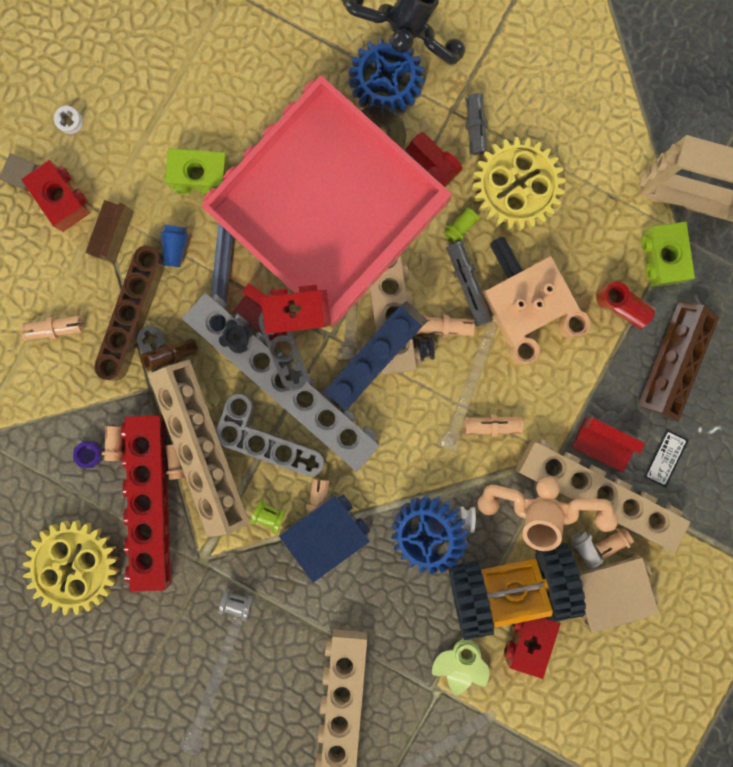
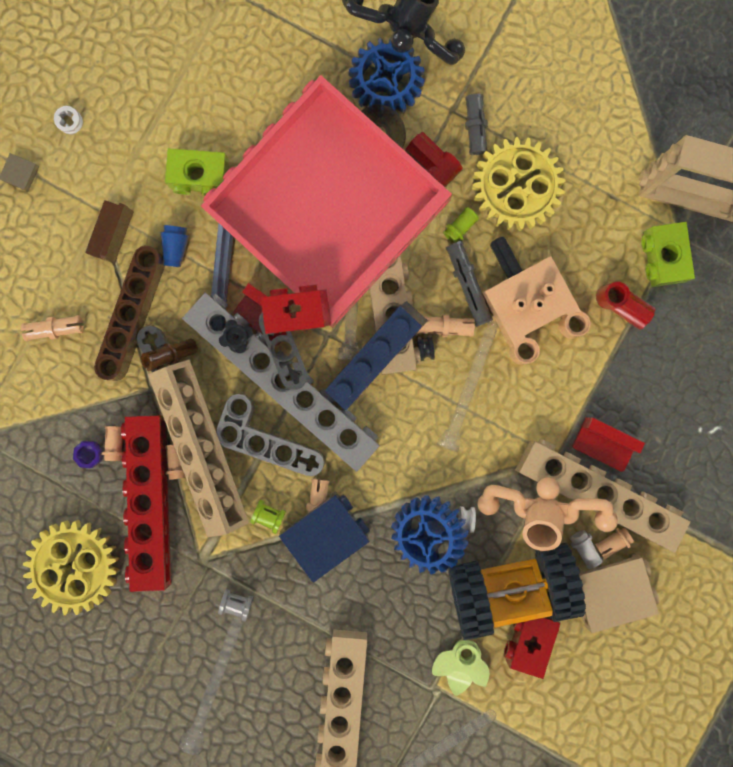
red brick [21,160,90,232] -> none
light nougat pin [464,414,523,437] -> none
reddish brown fence [638,301,719,422] -> none
sticker [644,429,689,488] -> none

